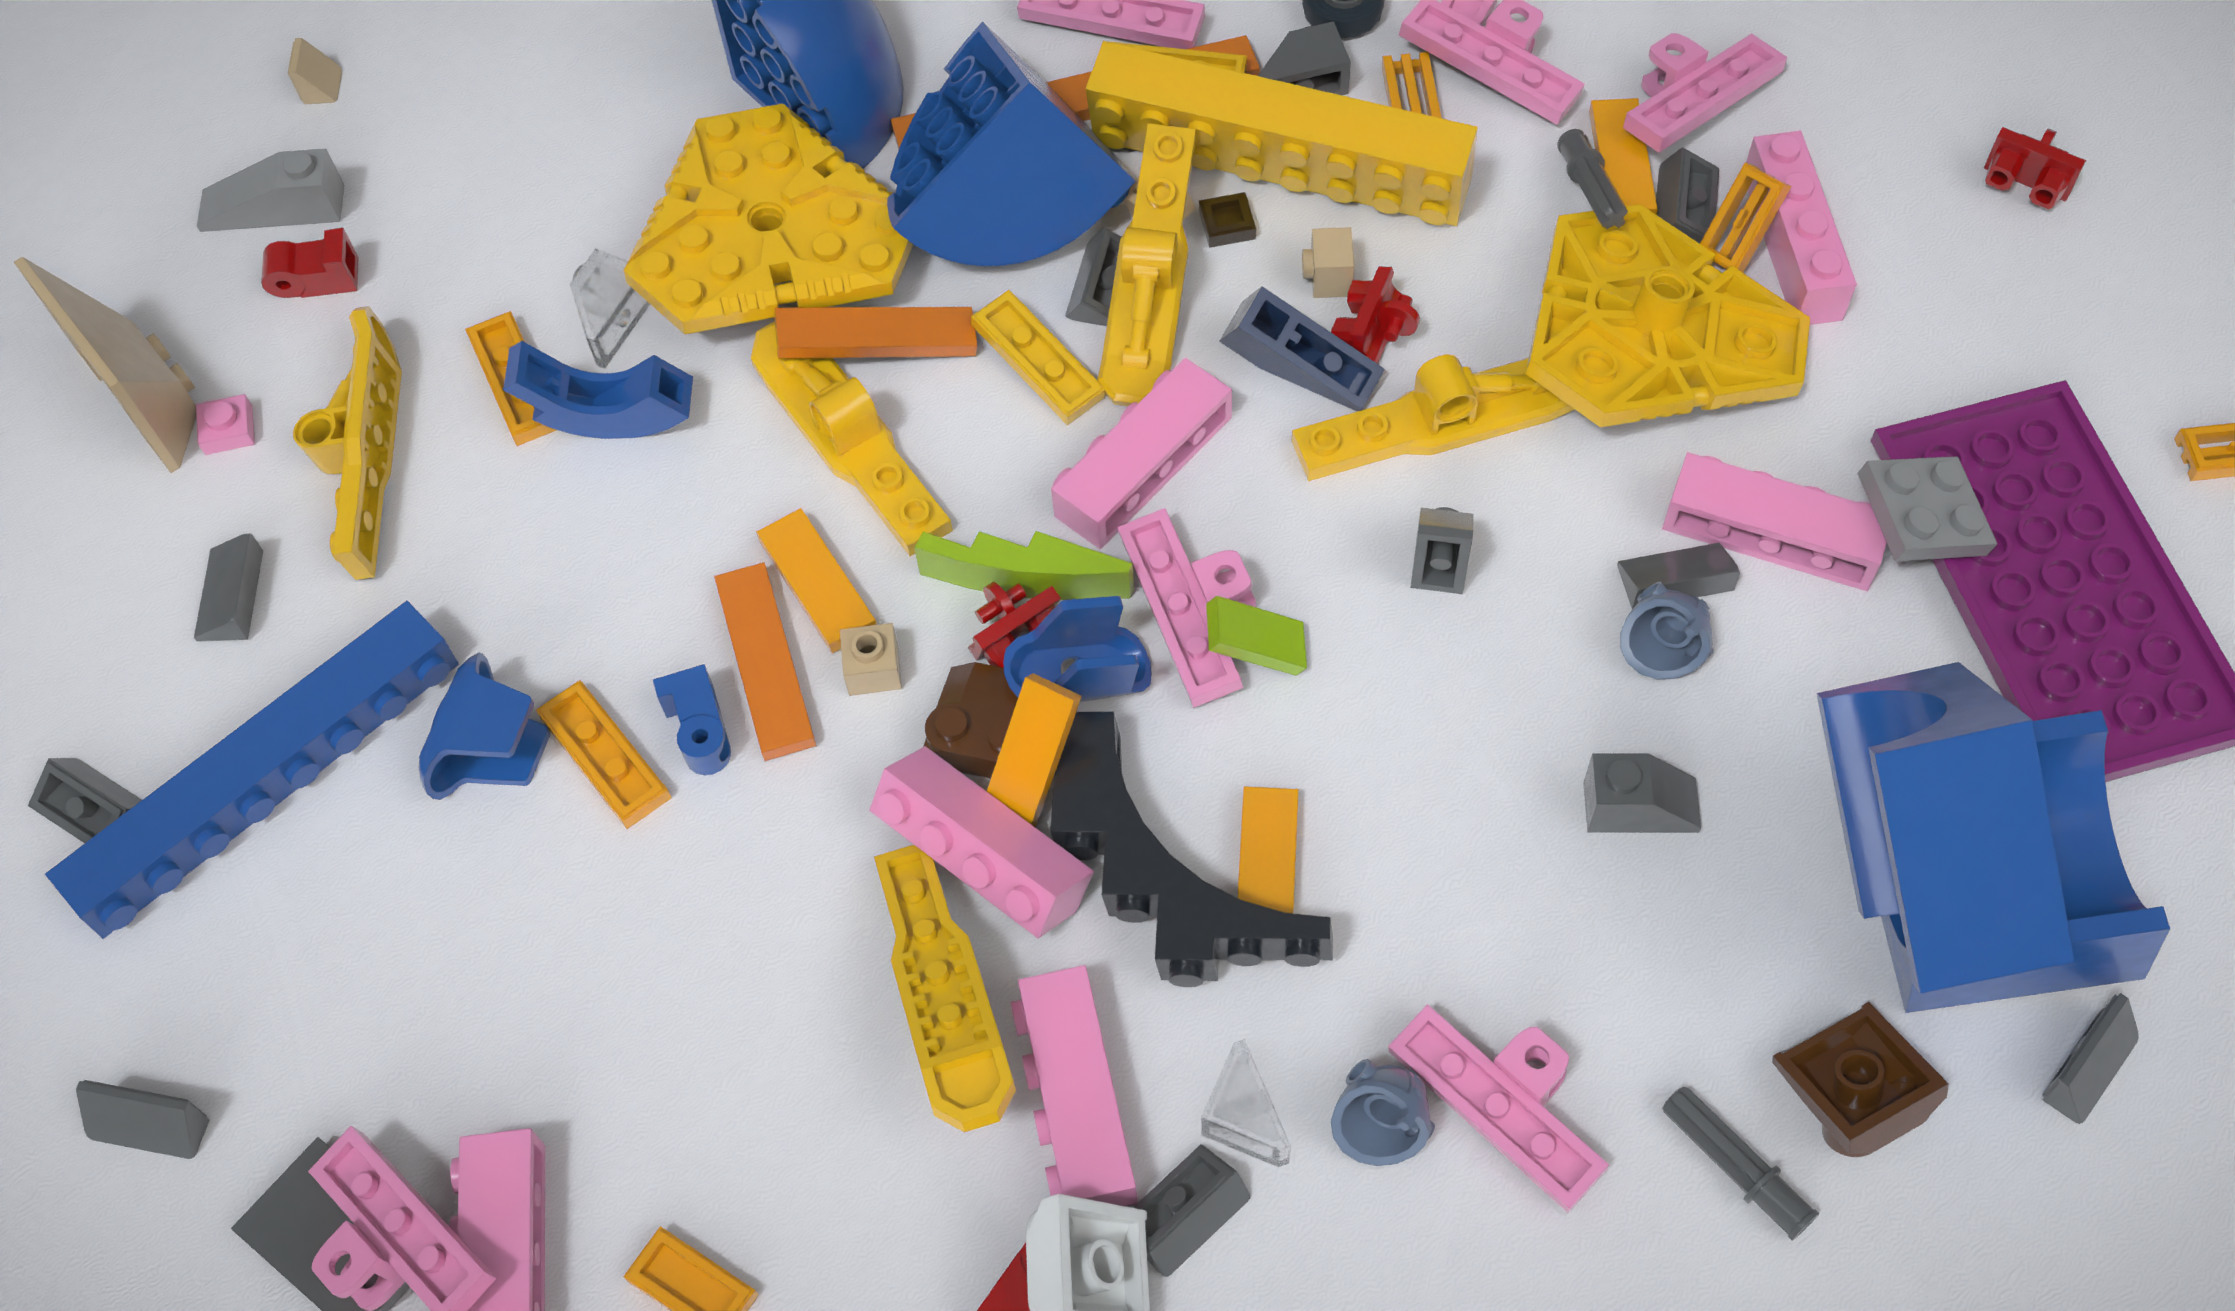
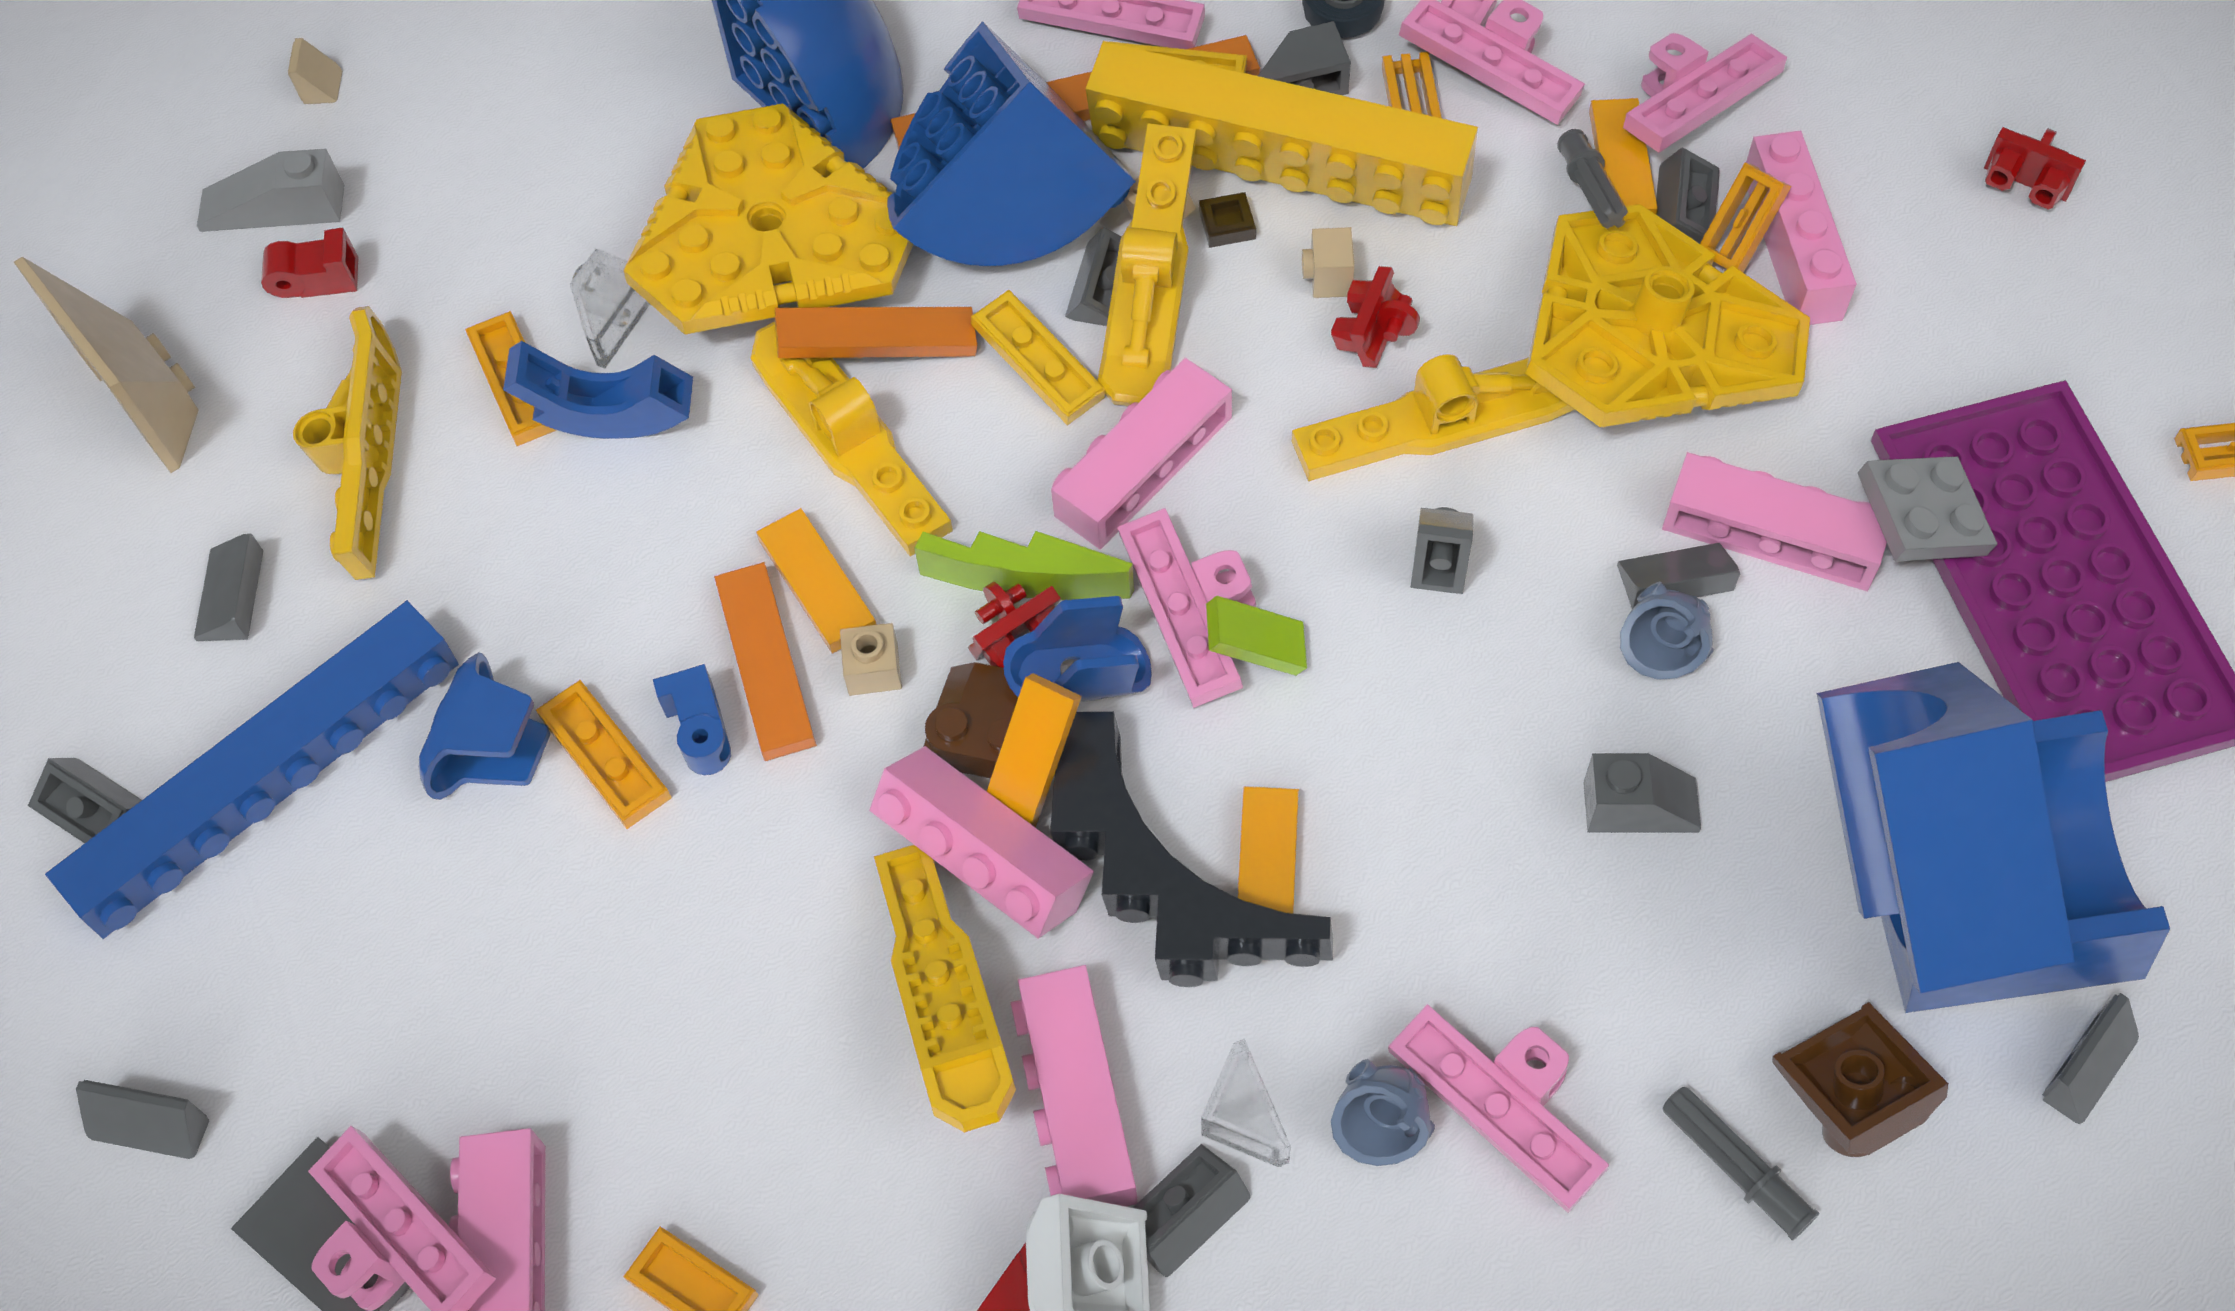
bright pink plate [196,394,255,455] -> none
dark blue slope [1219,286,1385,411] -> none

